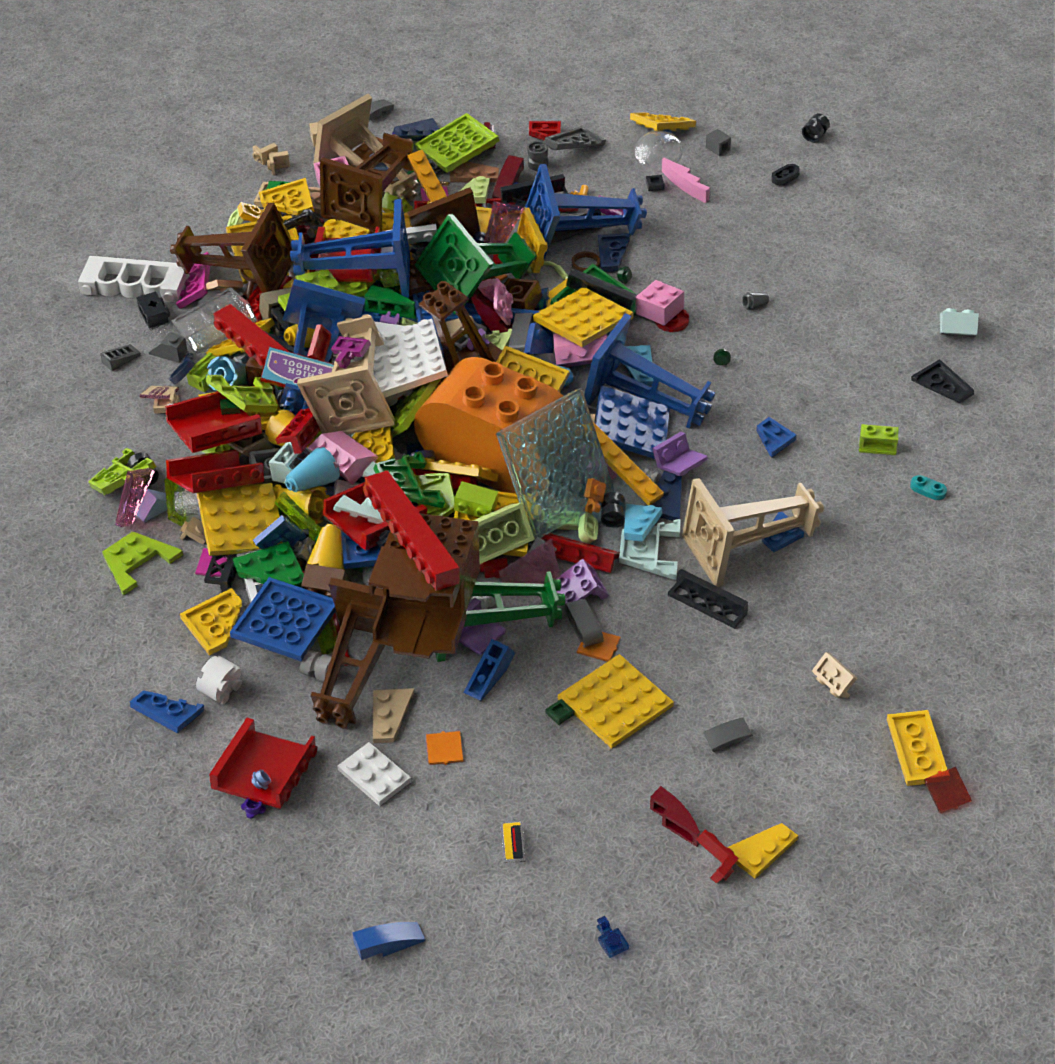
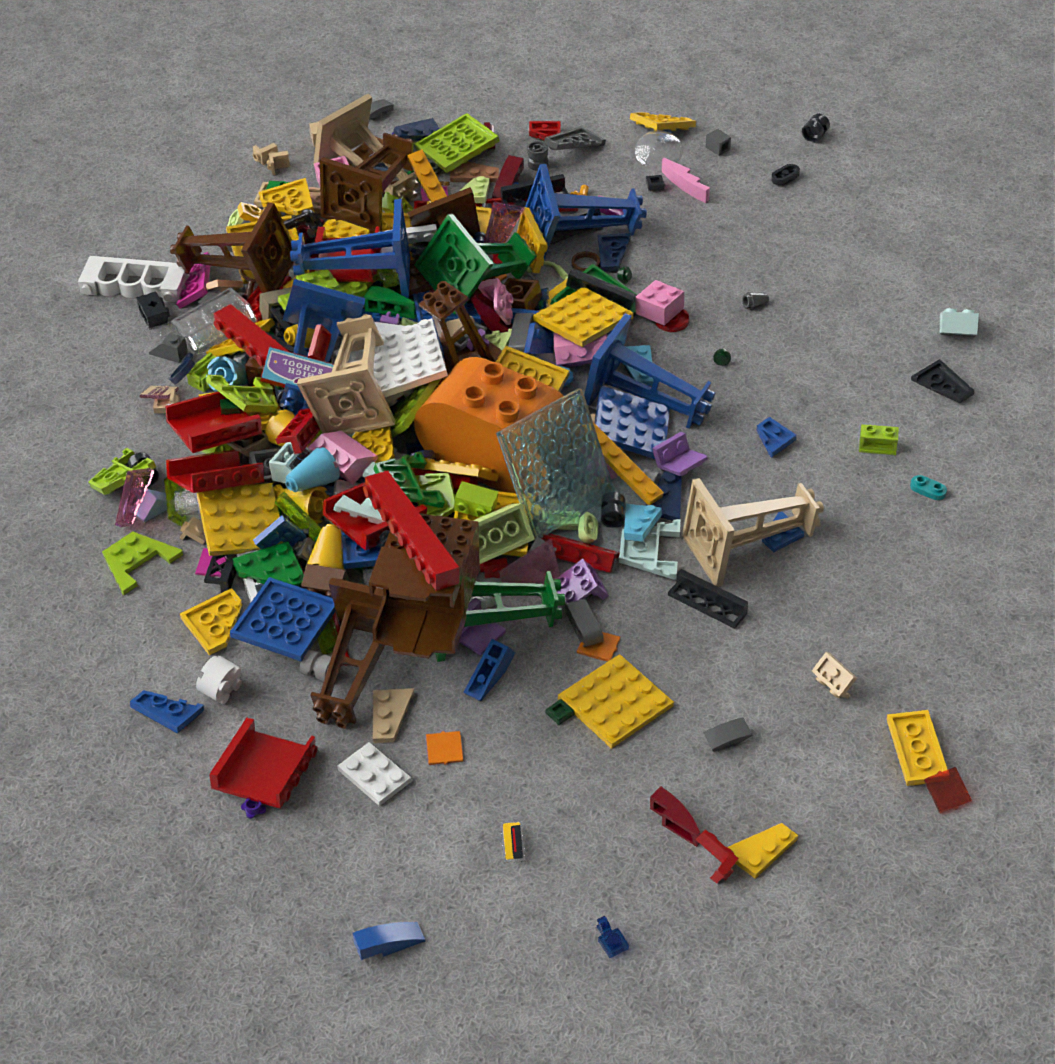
dark grey slope [100,344,141,371] -> none
medium blue plate [252,769,271,789] -> none
magenta hinge [331,336,371,369] -> none
orange plate [584,478,606,514] -> none

